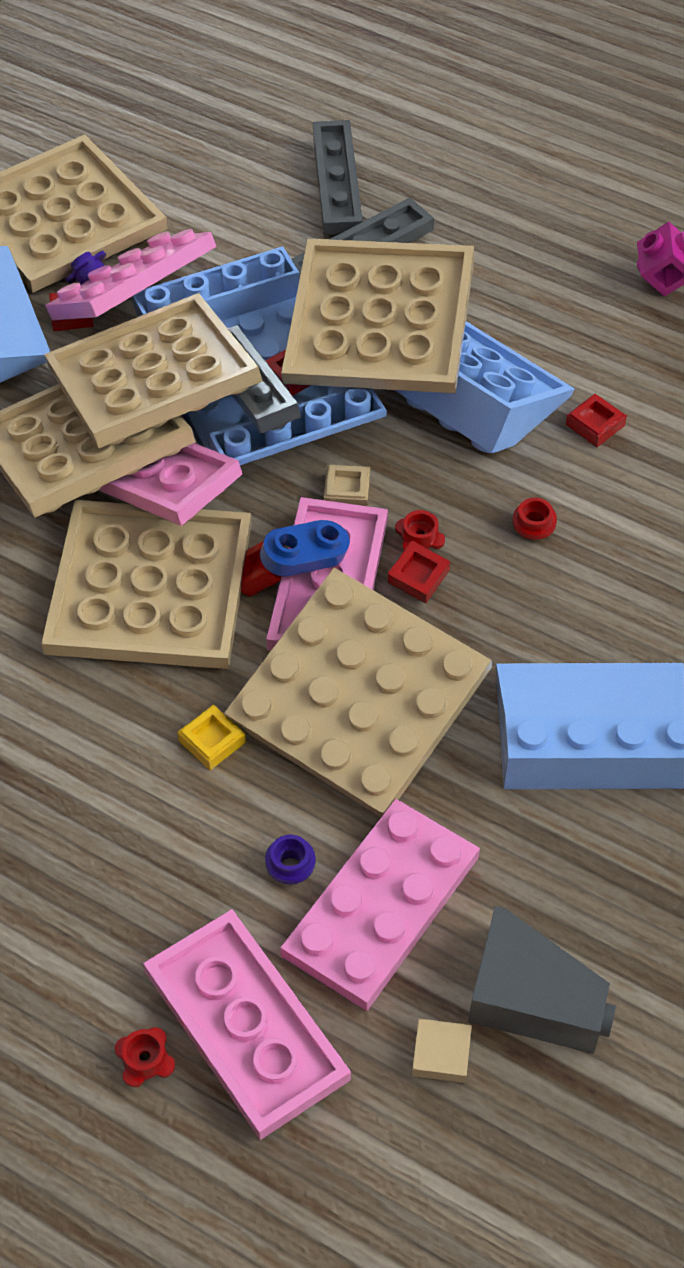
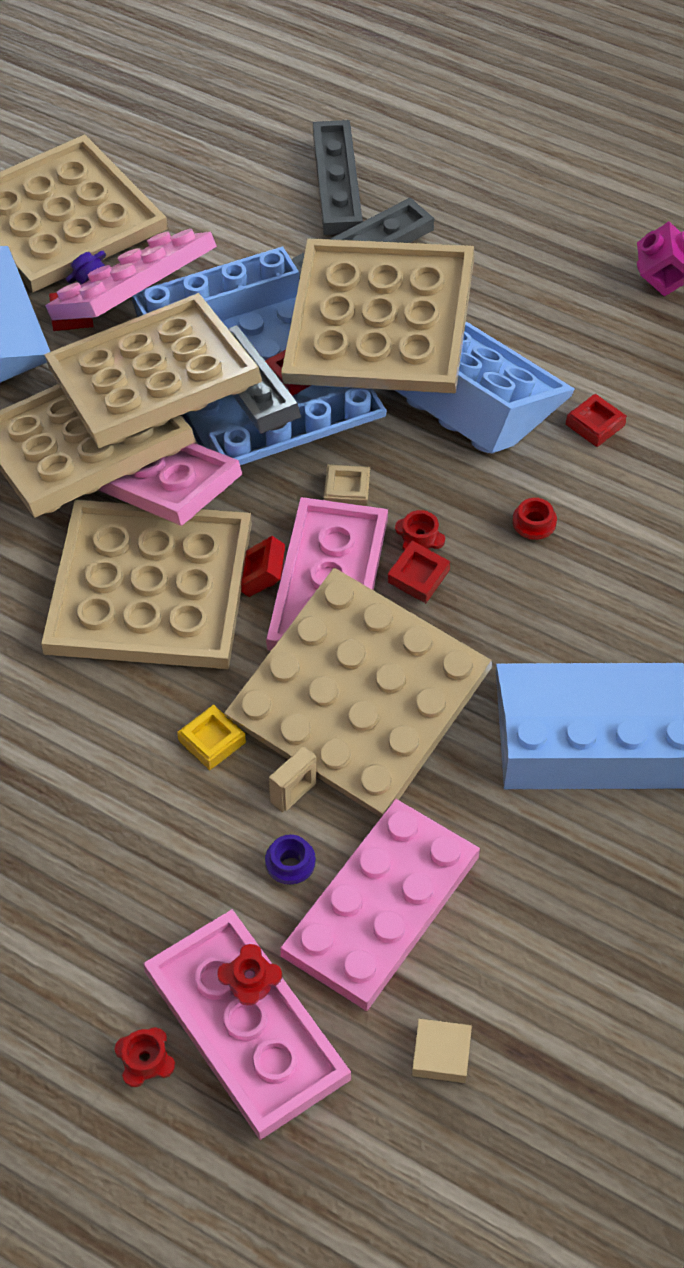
blue plate [260,520,350,576] -> none
dark grey slope [468,906,616,1054] -> none
none -> red plate [217,944,282,1006]
none -> tan tile [269,746,316,813]

